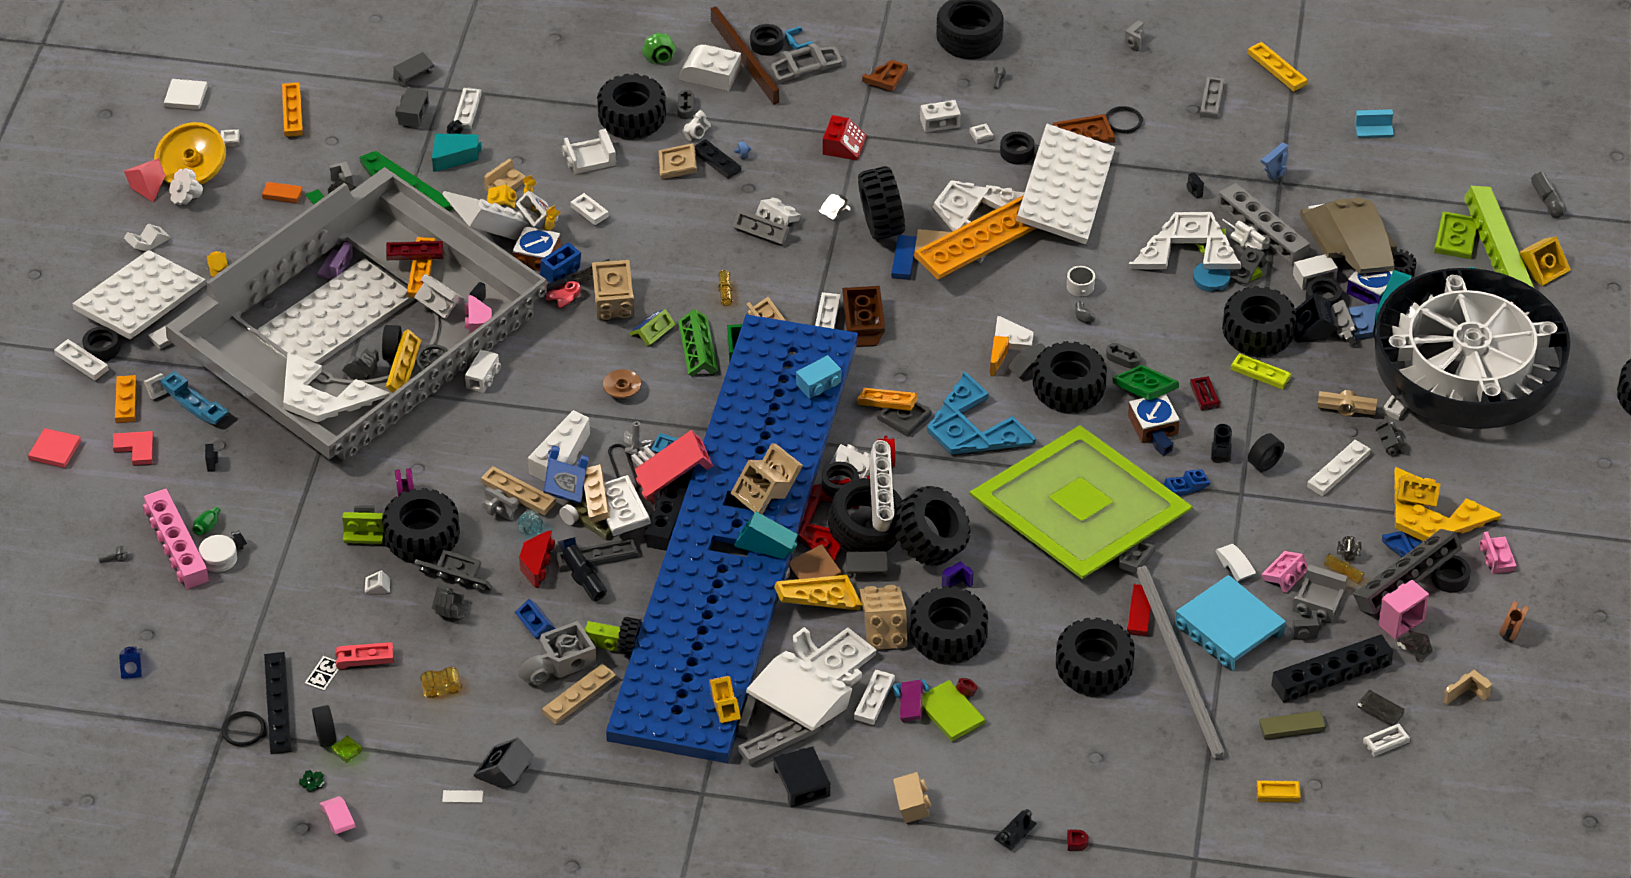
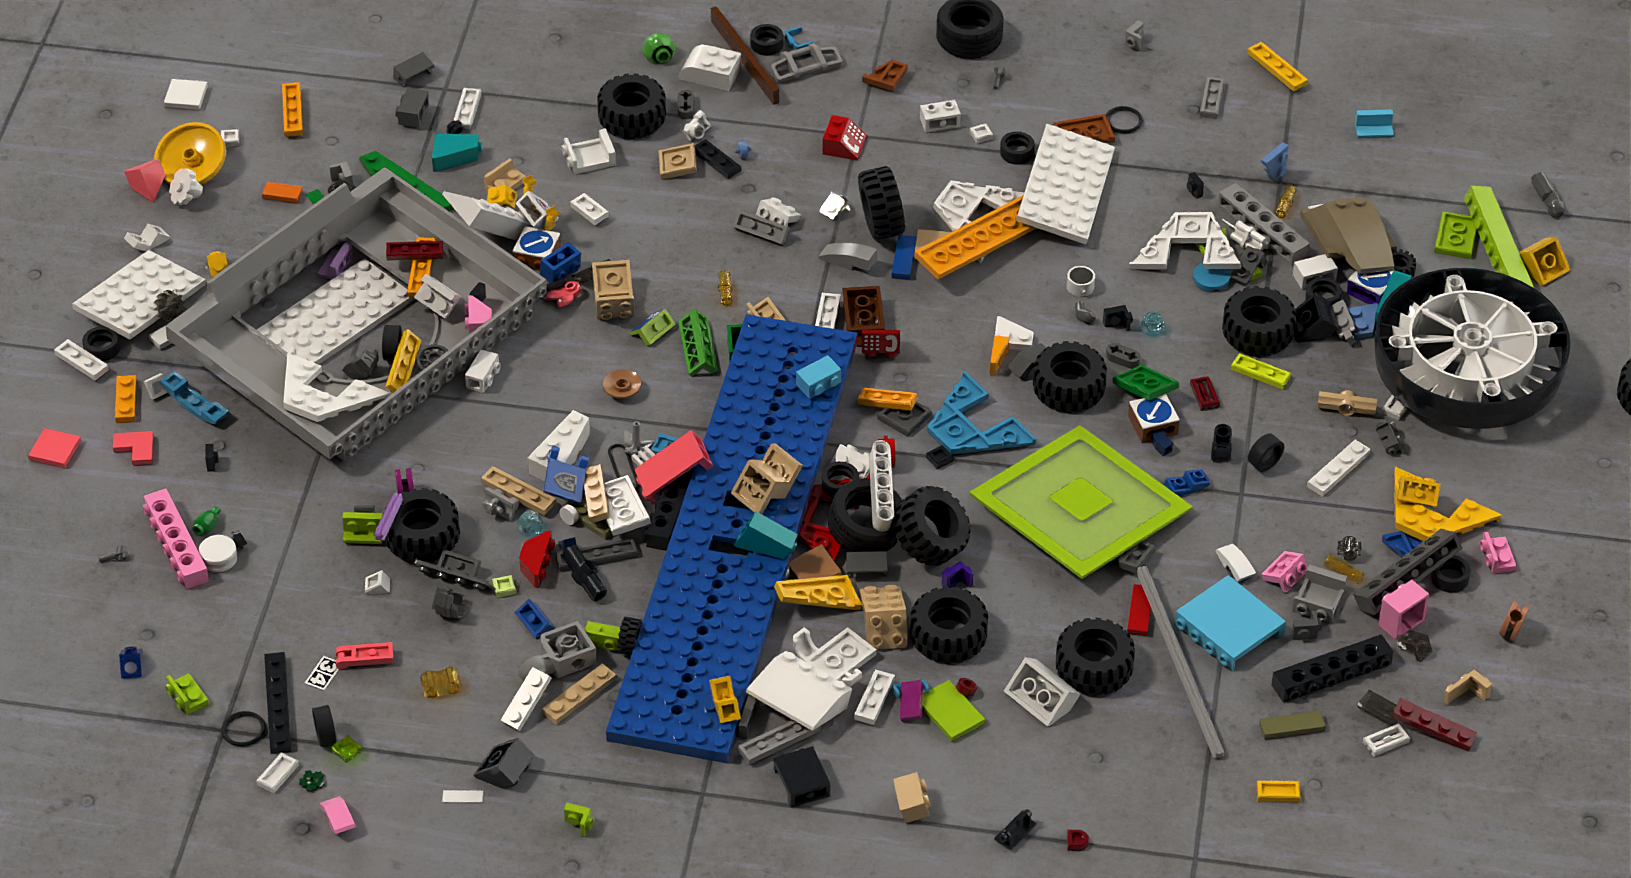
none -> clear smoke gear [153,290,187,322]
none -> lime bracket [165,673,209,715]
none -> white tile [256,753,299,794]
none -> medium lavender axle [374,493,403,541]
none -> yellowish green tile [492,575,516,598]
none -> white plate [501,667,552,731]
none -> lime bracket [564,803,594,837]
none -> light grey slope [819,243,877,271]
none -> red slope [862,330,900,357]
none -> black tile [926,445,953,469]
none -> white slope [1004,657,1080,726]
none -> black bracket [1103,305,1133,331]
none -> clear light blue cone [1140,312,1166,336]
none -> clear yellow pin [1275,185,1297,219]
none -> dark red plate [1392,698,1477,752]

